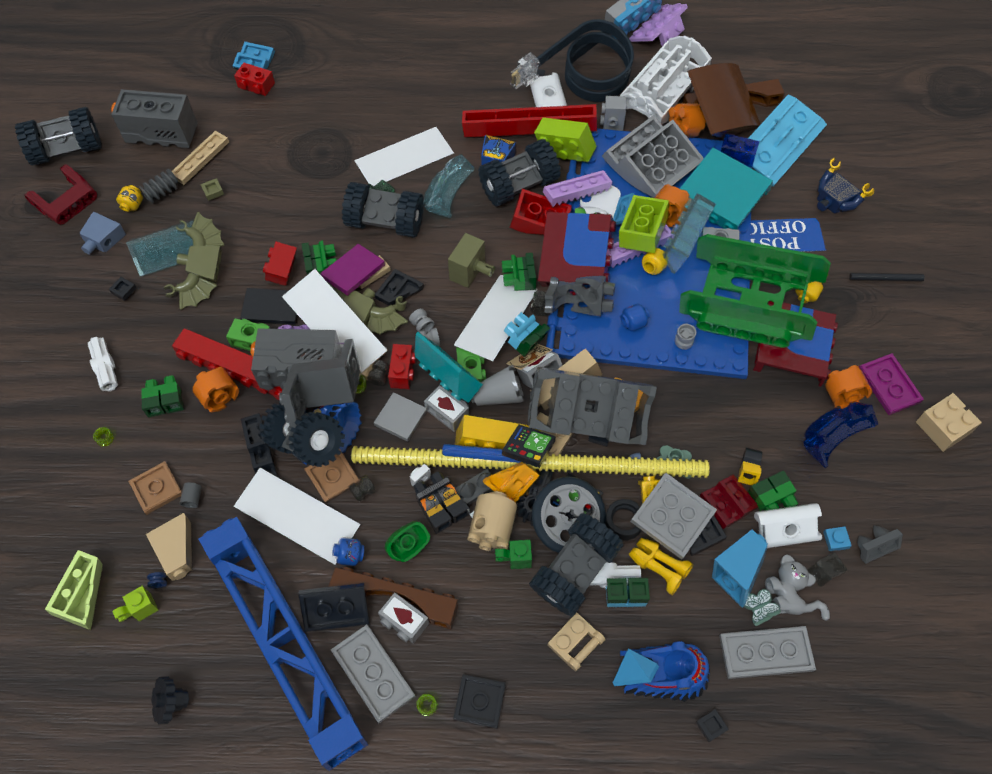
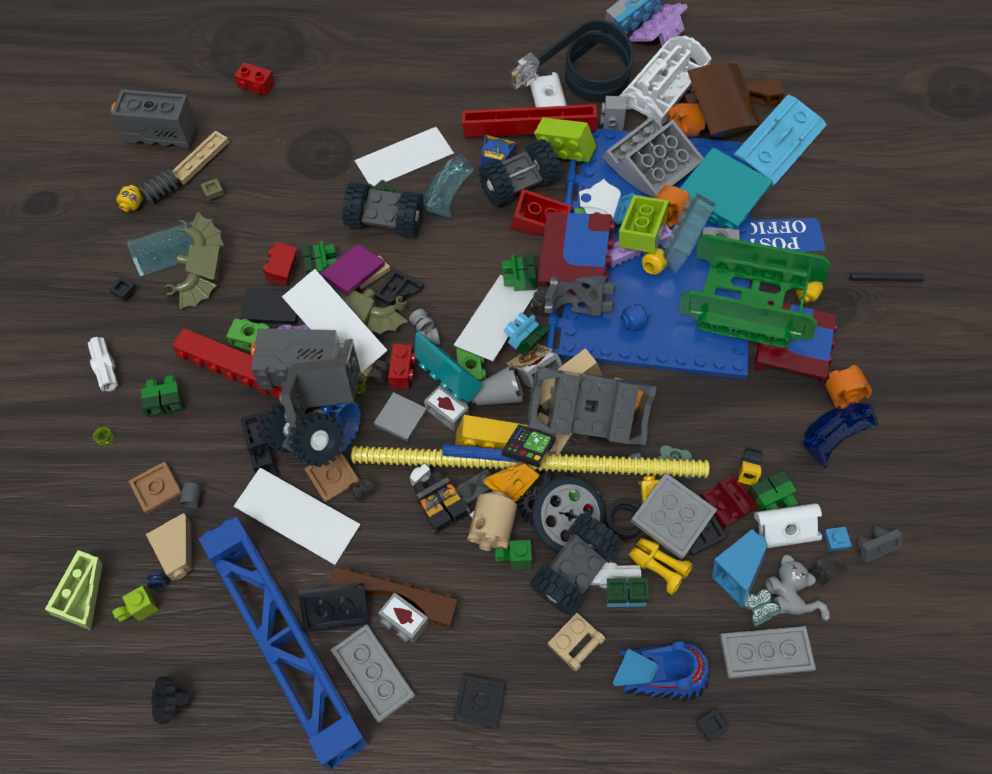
black plate [15,107,102,166] -> none
dark red connector [24,164,97,225] -> none
sand blue torso [80,212,126,255] -> none
orange brick [193,367,239,412] -> none
dark azure slope [233,41,275,69] -> none
blue head [332,537,364,566] -> none
green piece [385,521,430,562] -> none
clear neon green bush [416,694,437,716] -> none
olive brick [448,233,495,288] -> none
lavender gear [543,170,612,207] -> none
light grey wheel [675,324,697,350] -> none
clear blue bracket [720,134,760,167] -> none
dark blue torso [817,158,874,213] -> none
magenta tile [859,353,924,415] -> none
tan piece [916,393,982,452] -> none

